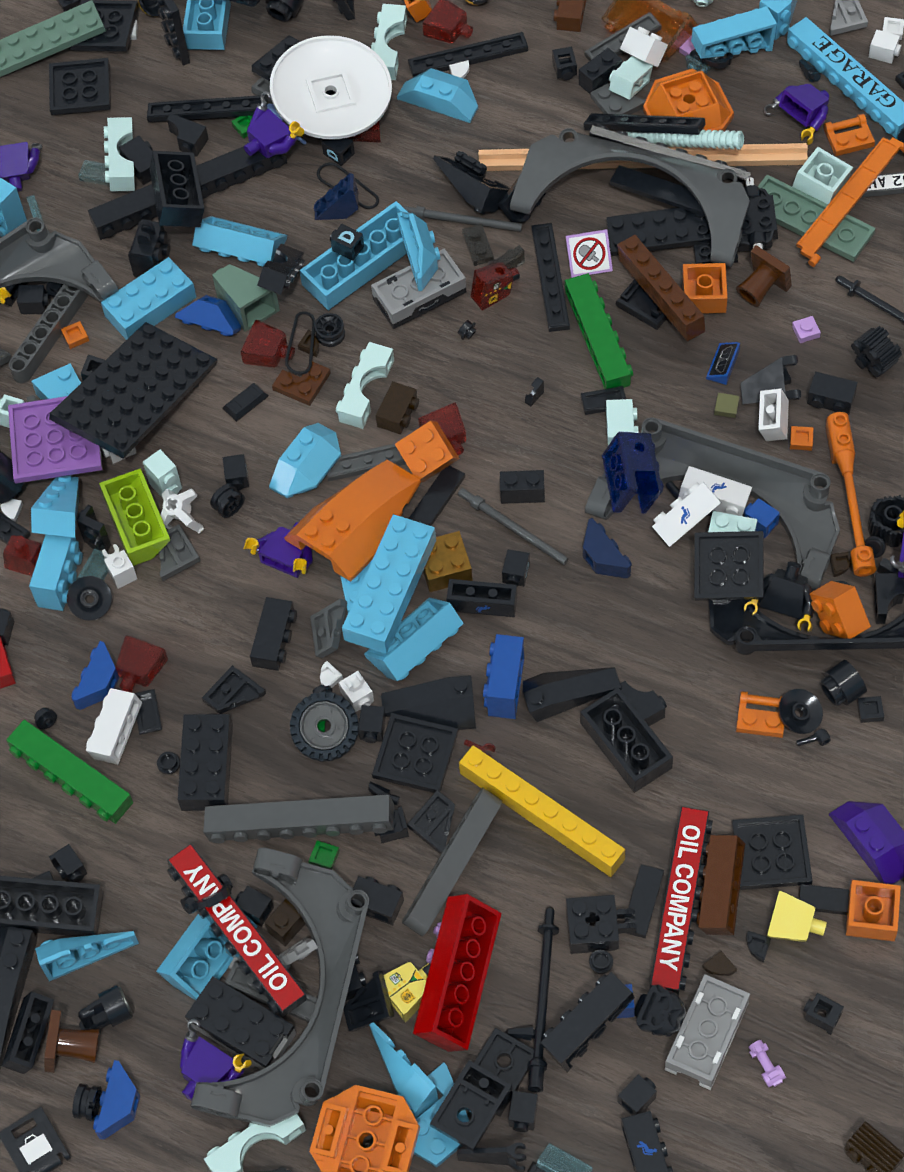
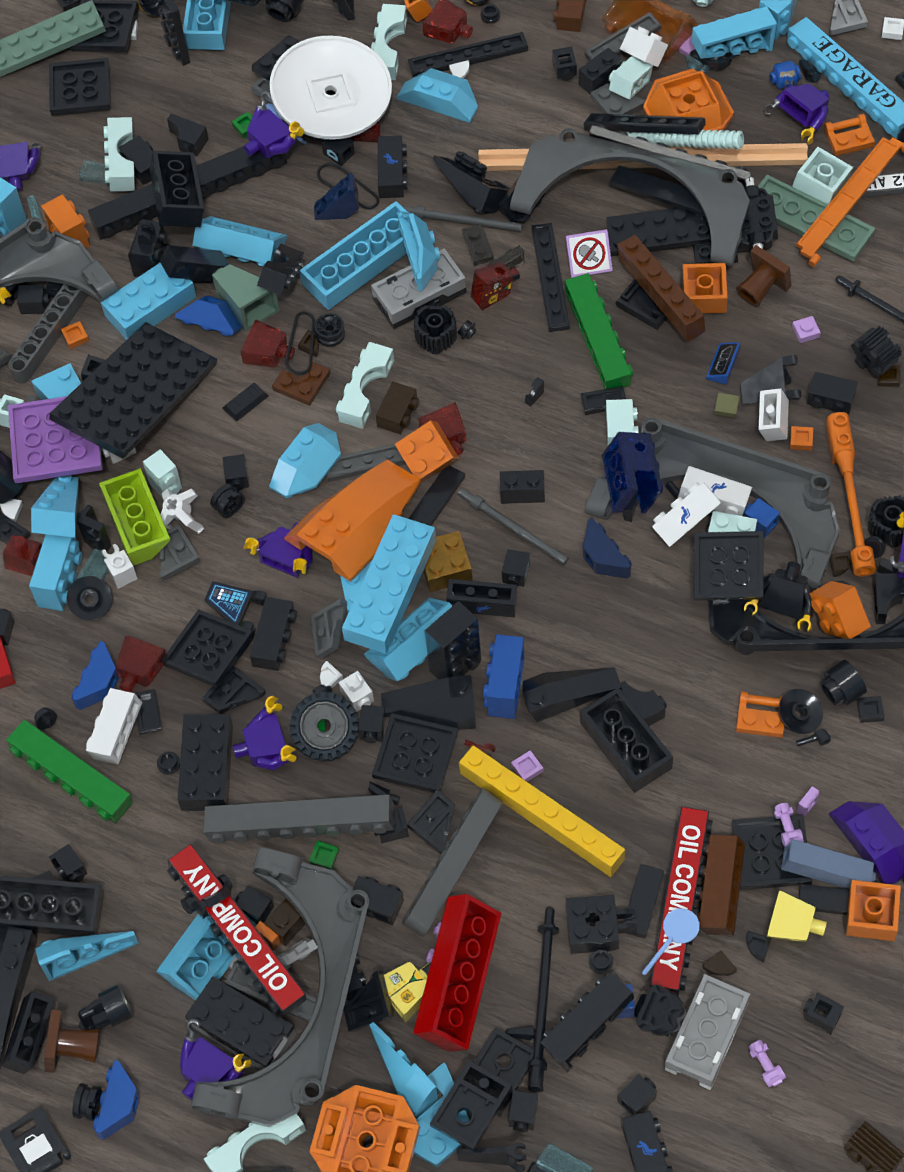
black tile [147,95,268,122] -> none
black brick [330,224,364,261] -> none
white brick [869,30,902,64] -> none
none -> orange brick [41,194,90,248]
none -> black brick [160,245,229,282]
none -> black plate [161,609,255,688]
none -> flag [204,581,266,633]
none -> dark purple torso [232,696,297,771]
none -> orange tile [255,921,281,951]
none -> black brick [378,135,408,198]
none -> black brick [414,305,457,354]
none -> black brick [425,601,481,680]
none -> black plate [480,4,500,23]
none -> lavender plate [511,750,543,782]
none -> black tile [624,491,638,522]
none -> light blue piece [642,908,699,975]
none -> blue head [769,61,801,90]
none -> lavender bar [774,803,804,847]
none -> sand blue brick [781,839,876,889]
none -> lavender tile [797,786,819,816]
none -> dark brown tile [878,365,901,387]

